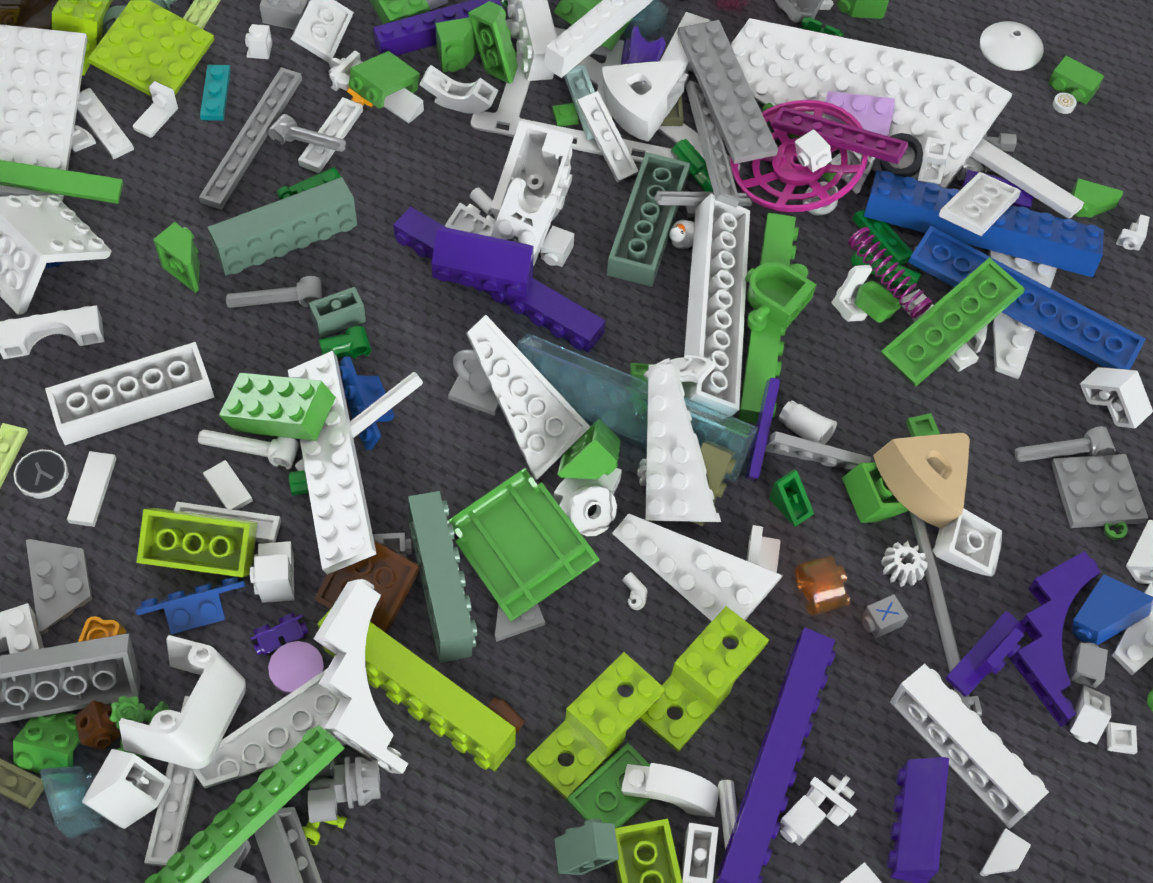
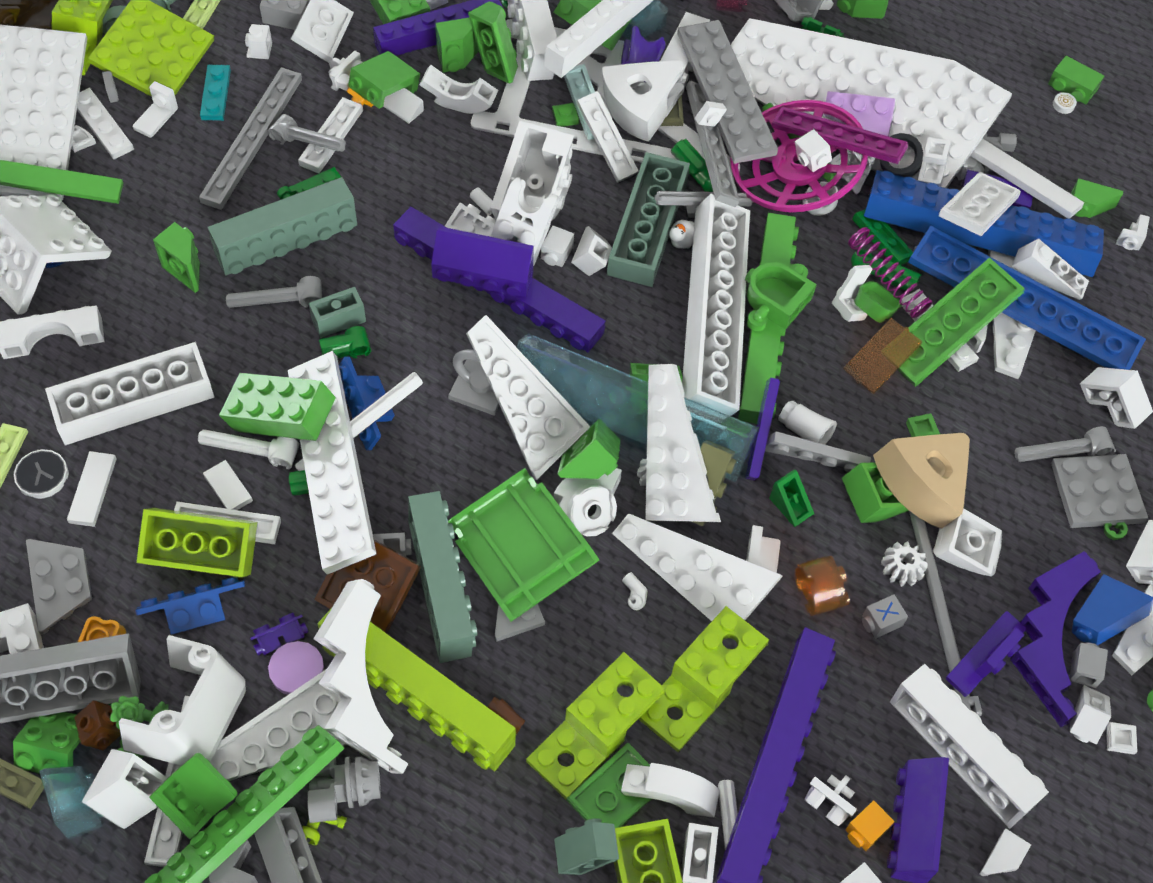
white brick [250,541,294,603] -> none
white tile [644,355,715,384] -> none
white brick [780,795,826,846] -> none
white dish [980,21,1044,71] -> none
none -> light grey tile [102,71,119,103]
none -> bright green bracket [149,753,237,839]
none -> white slope [571,226,612,276]
none -> white plate [695,101,727,127]
none -> clear orange piece [843,318,922,394]
none -> light orange brick [845,800,895,851]
none -> white slope [1012,239,1089,300]

